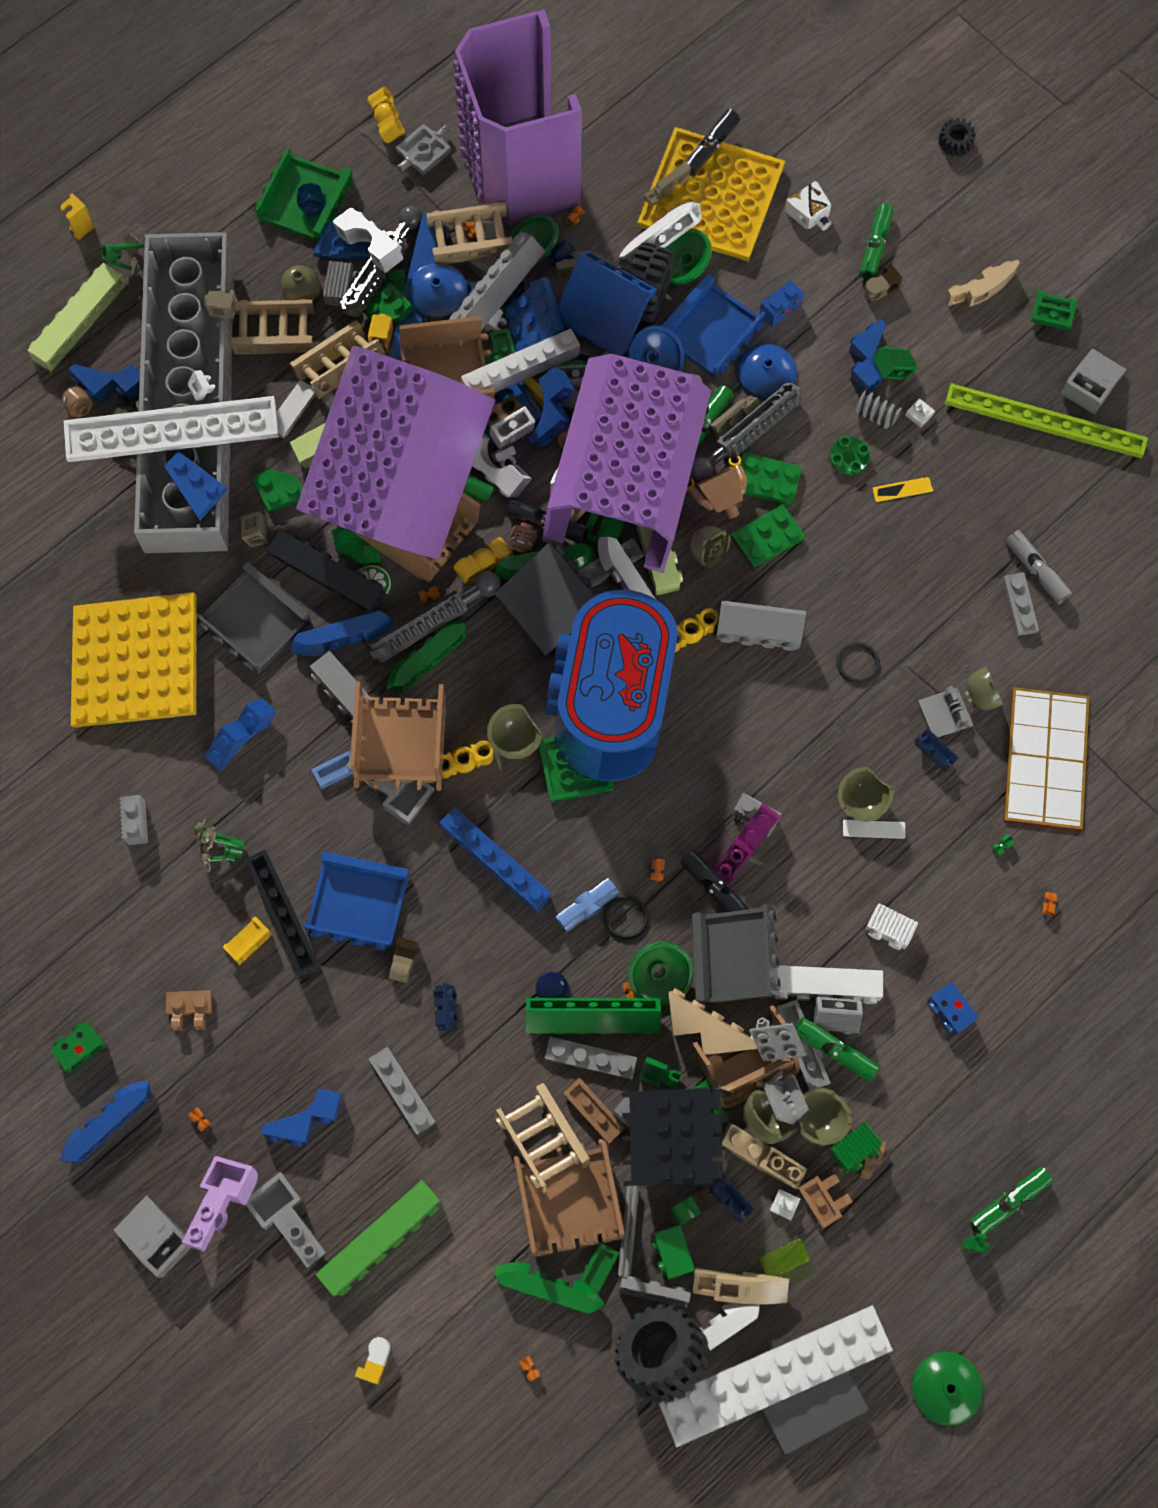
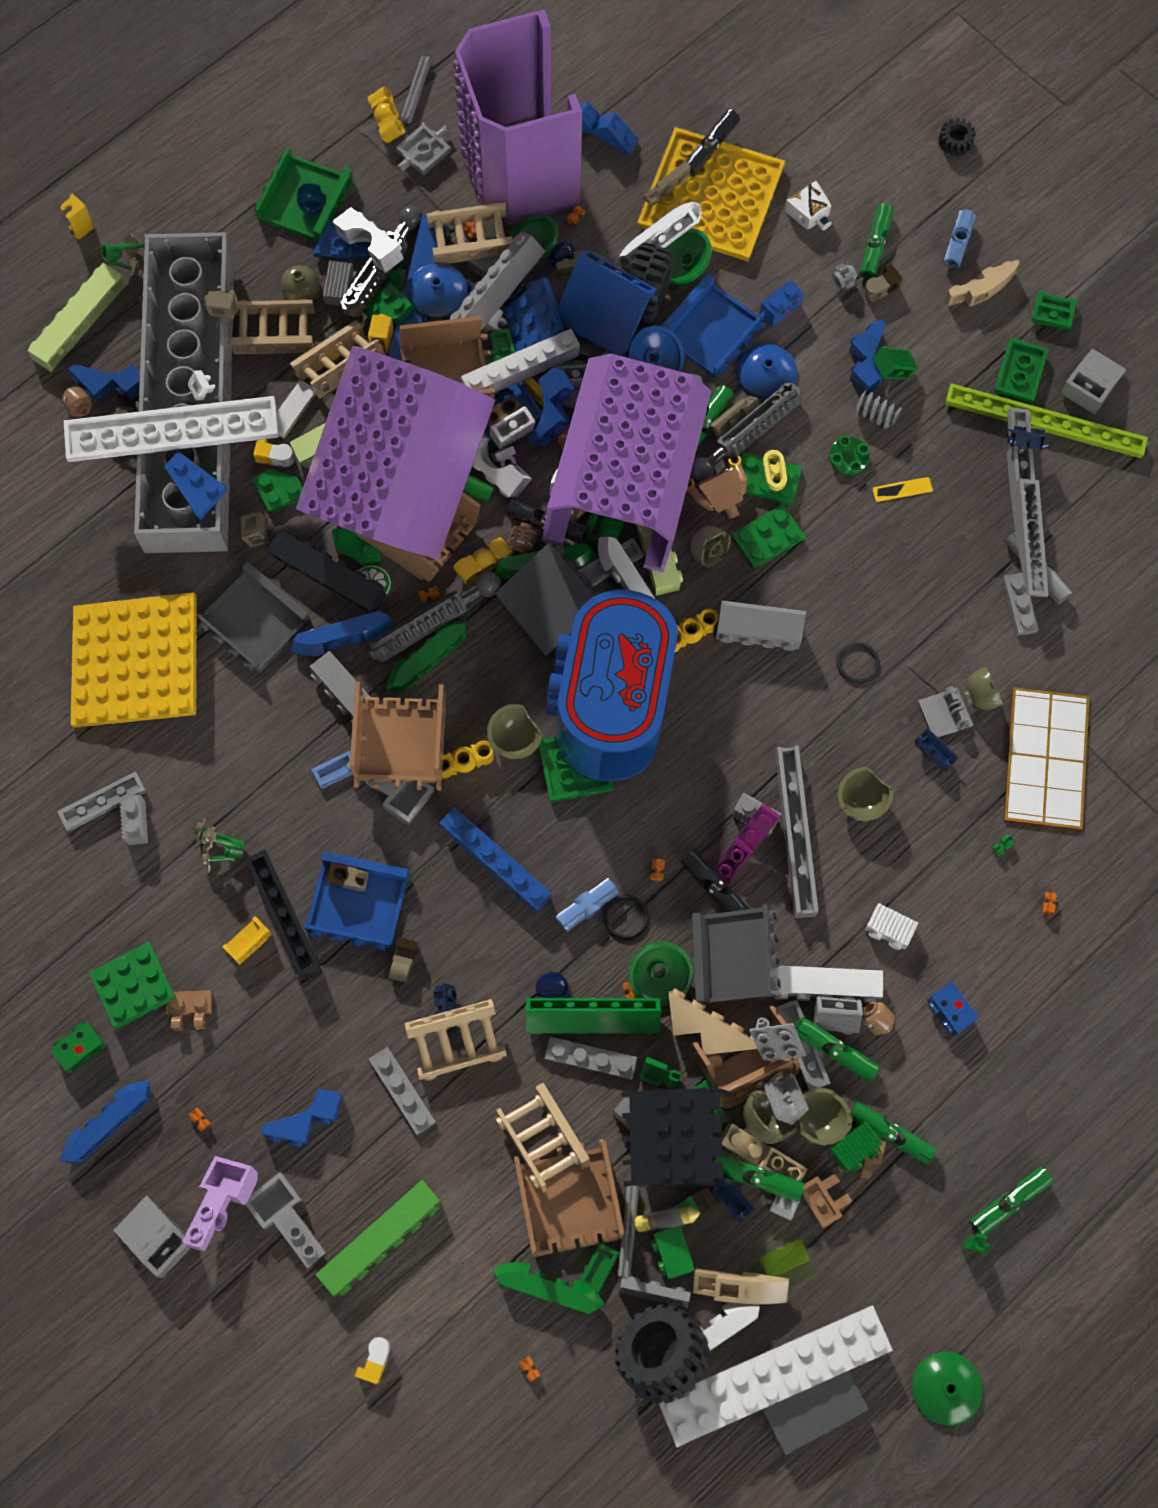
blue arch [205,698,277,771] -> none
medium nougat plate [563,1078,625,1144] -> none
white sticker [843,820,905,839] -> none
white tile [905,398,935,428] -> none
none -> light grey plate [57,771,147,832]
none -> green plate [89,941,176,1030]
none -> leg [253,439,295,467]
none -> leg [325,862,369,892]
none -> light grey axle [401,56,431,123]
none -> tan fence [405,999,507,1080]
none -> blue arch [579,101,639,155]
none -> piece [634,1206,700,1233]
none -> green piece [714,1154,804,1202]
none -> light yellow plate [763,450,787,491]
none -> light grey tile [775,745,818,919]
none -> light grey gear [832,263,857,289]
none -> green piece [851,1101,937,1166]
none -> medium nougat head [861,1002,895,1035]
none -> medium blue piece [943,209,976,269]
none -> green plate [993,338,1049,404]
none -> dark blue hinge [1006,426,1053,450]
none -> light grey slope [1007,408,1049,597]

